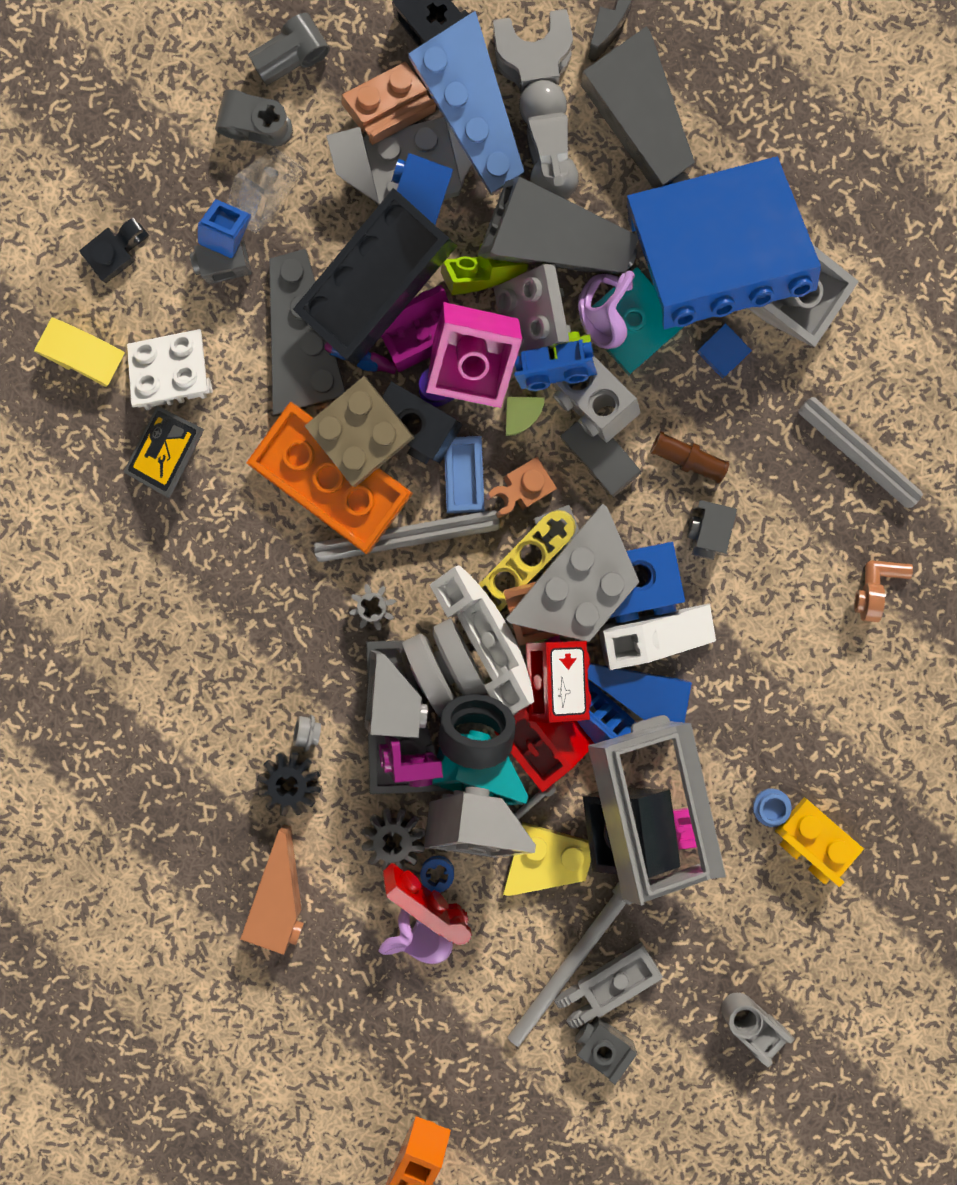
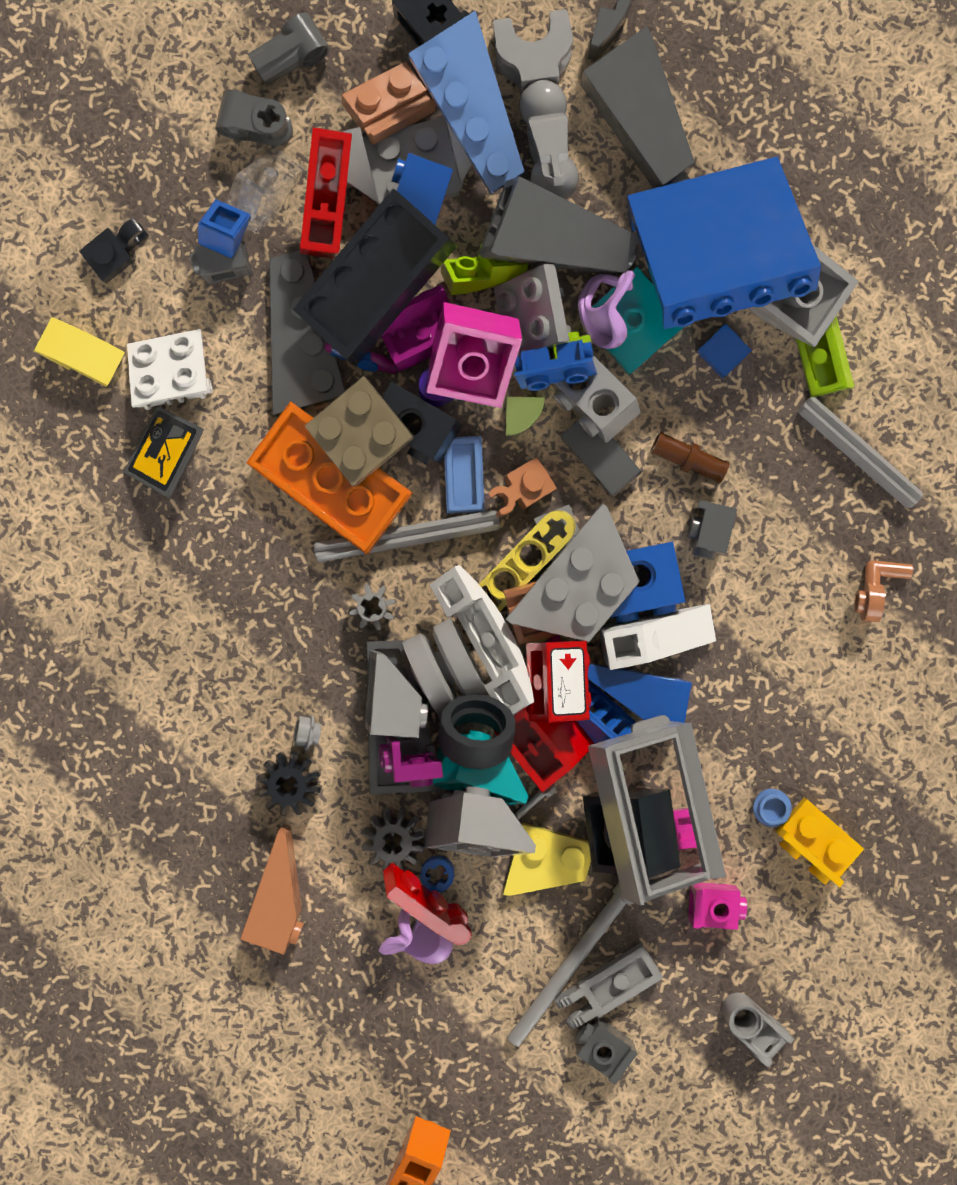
none -> red slope [300,127,352,259]
none -> dark pink brick [688,882,747,930]
none -> lime slope [796,316,854,398]

